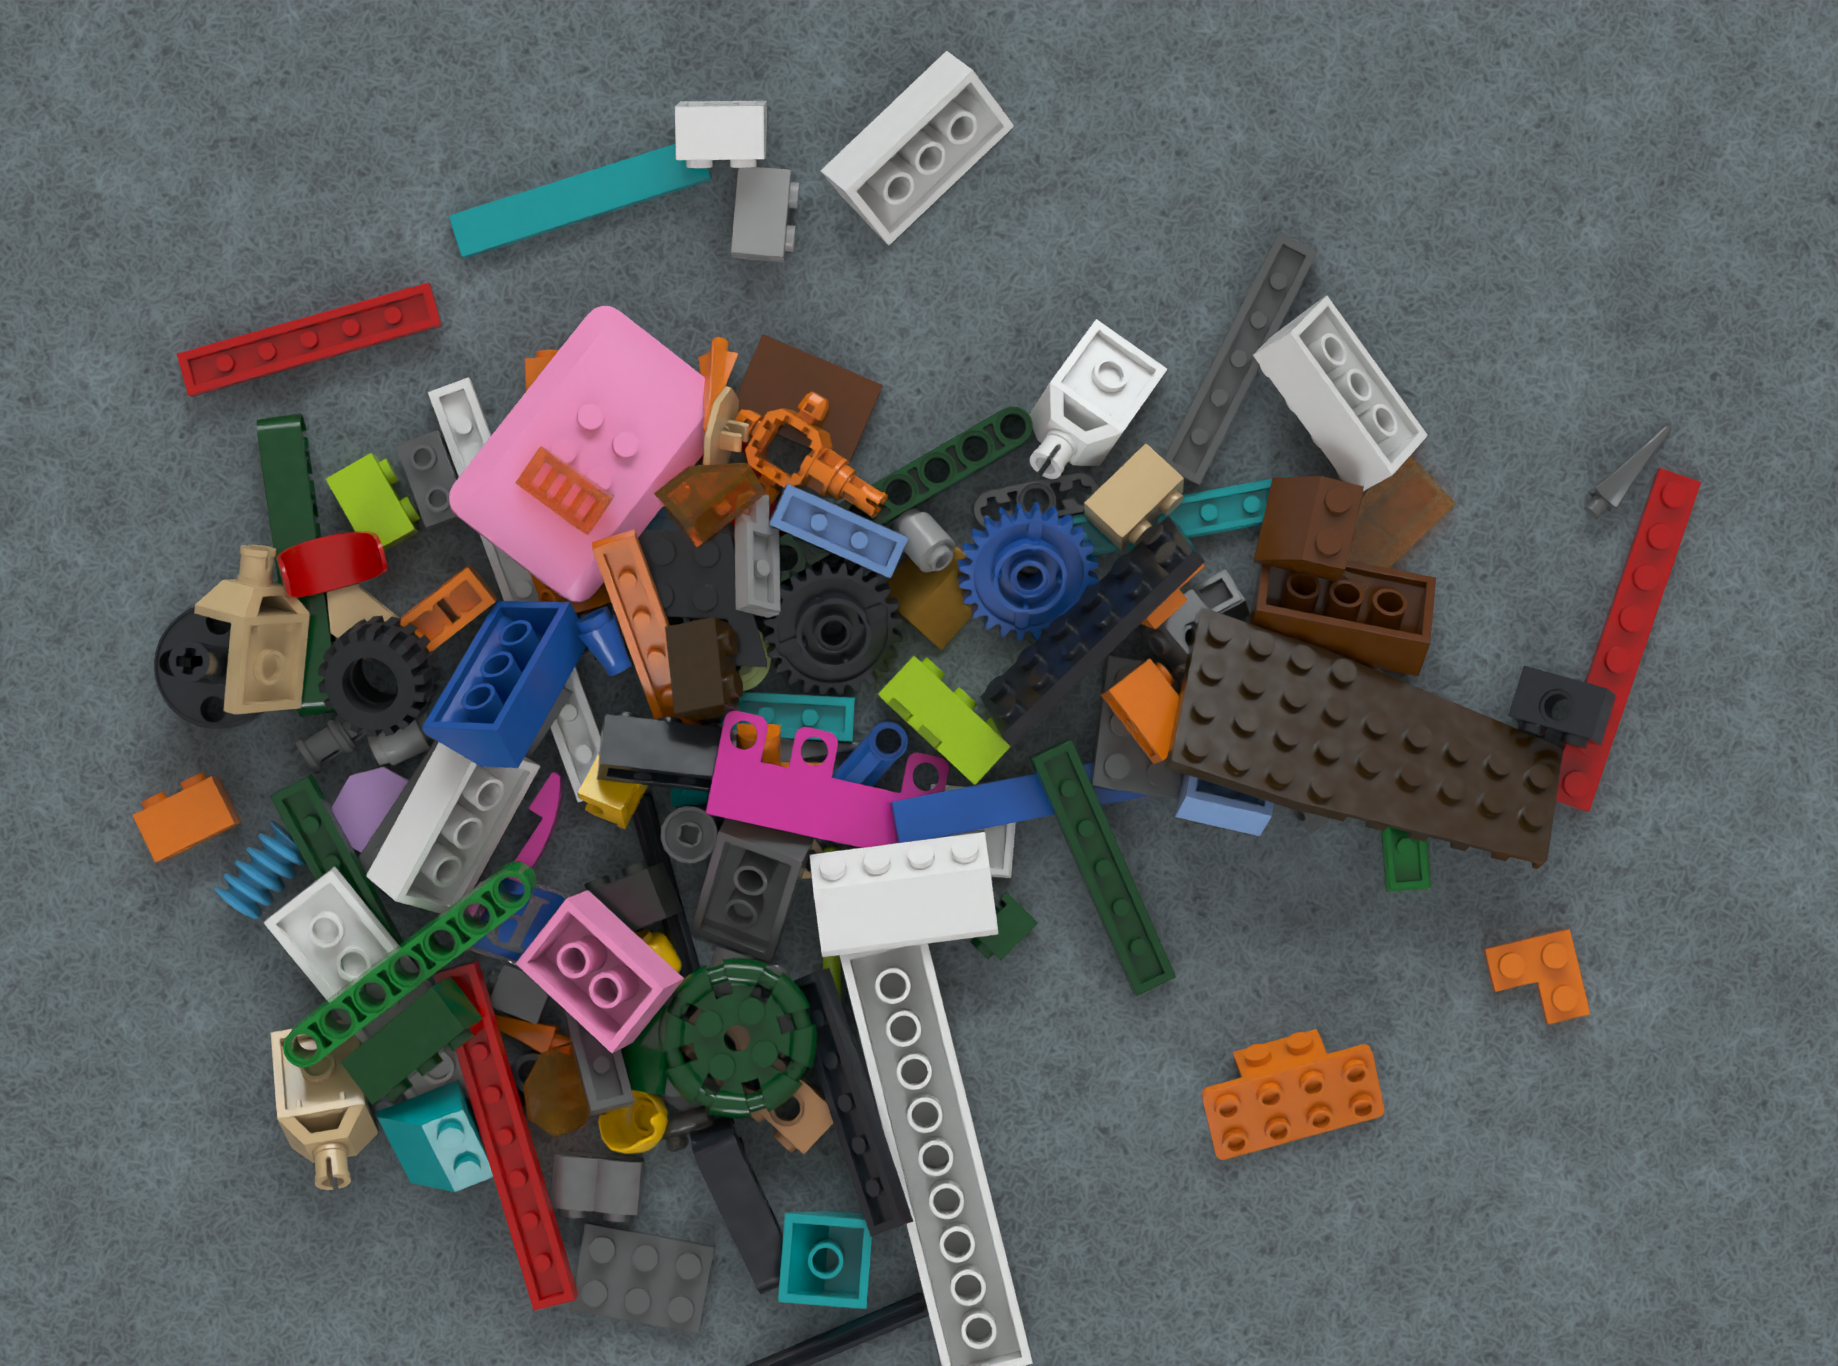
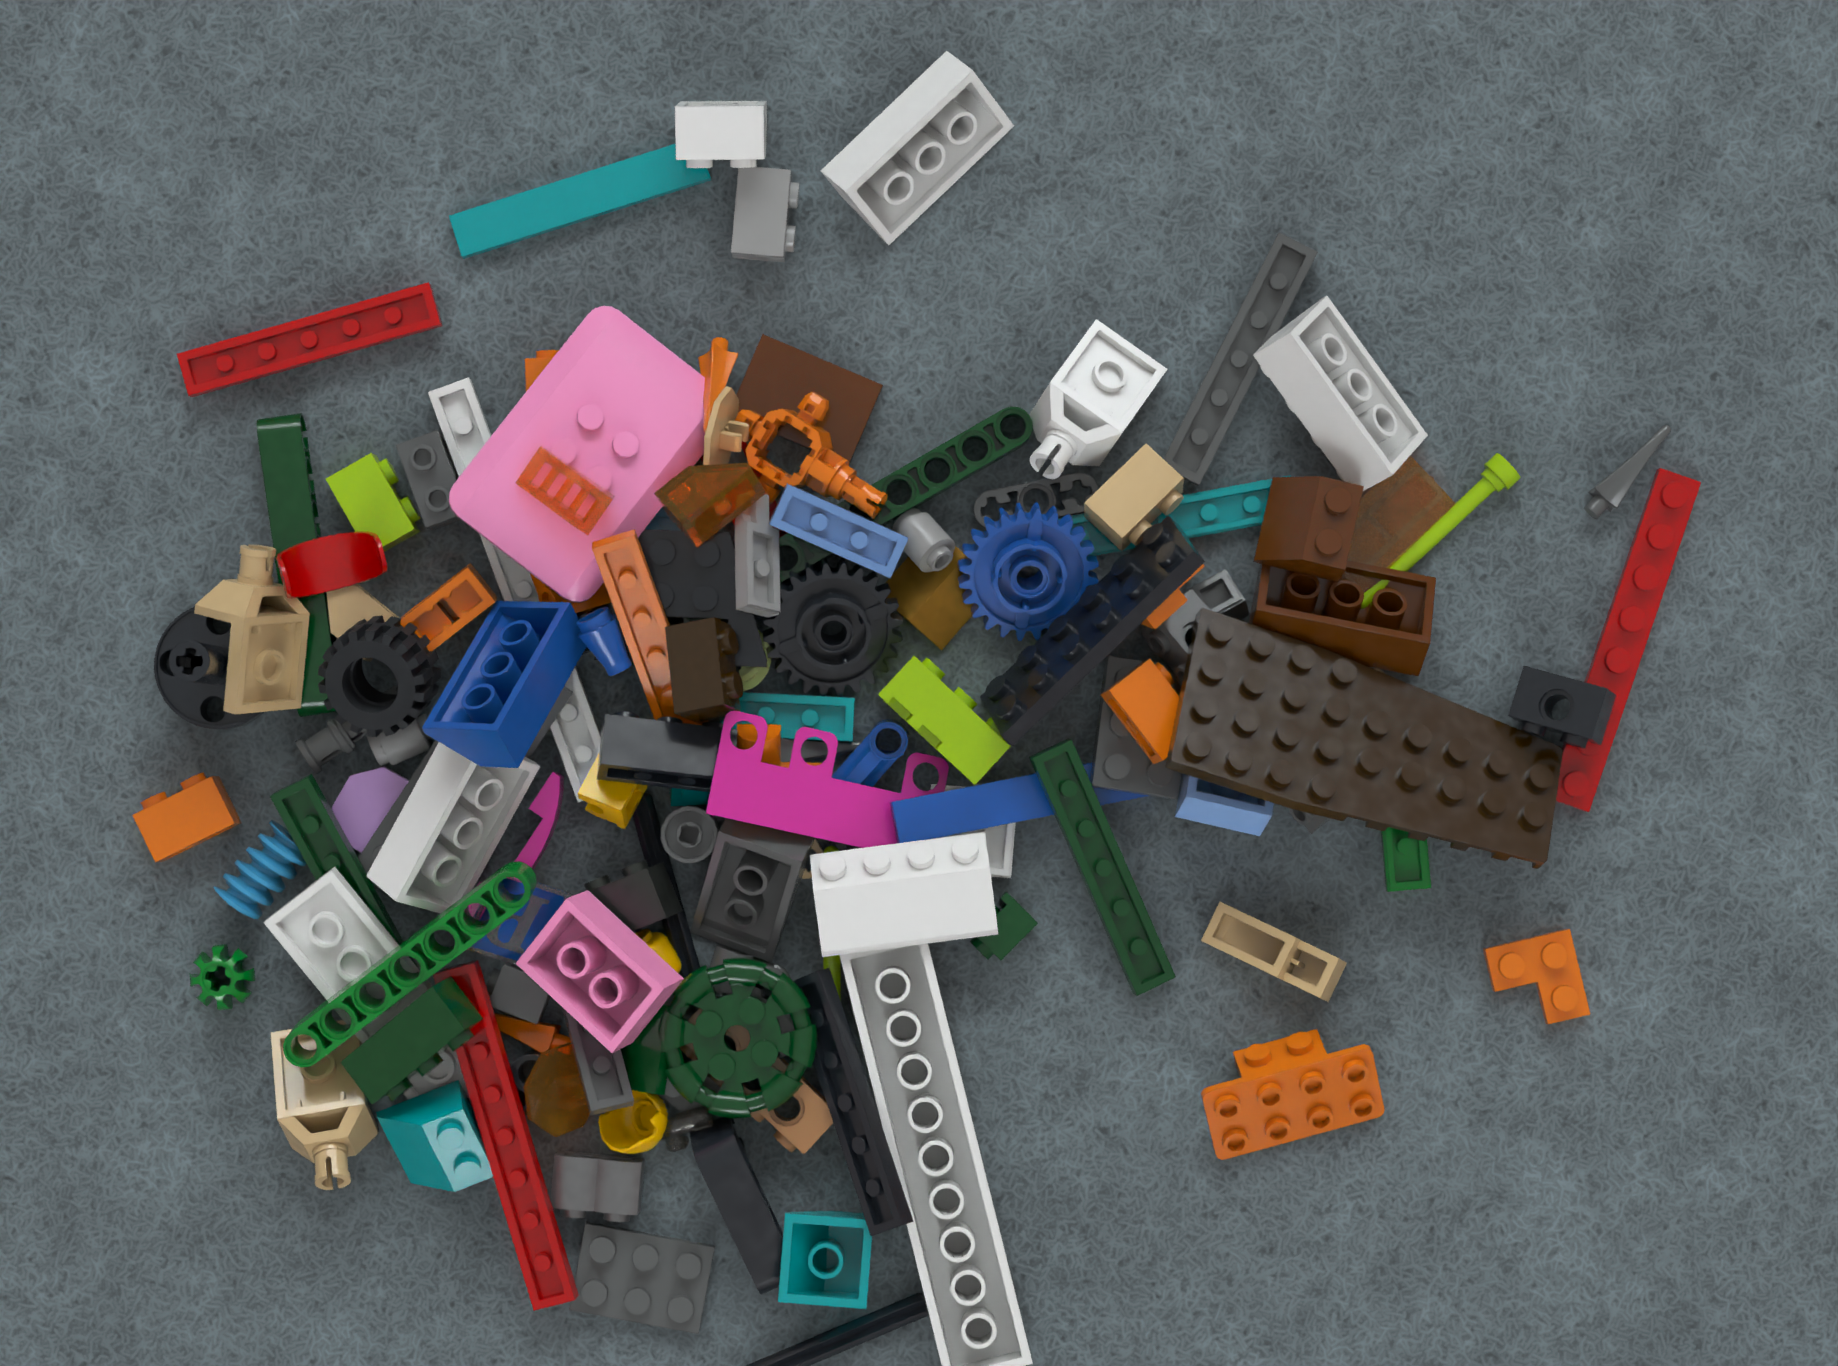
none -> green piece [190,944,255,1010]
none -> tan slope [1201,902,1347,1002]
none -> lime piece [1361,453,1521,609]

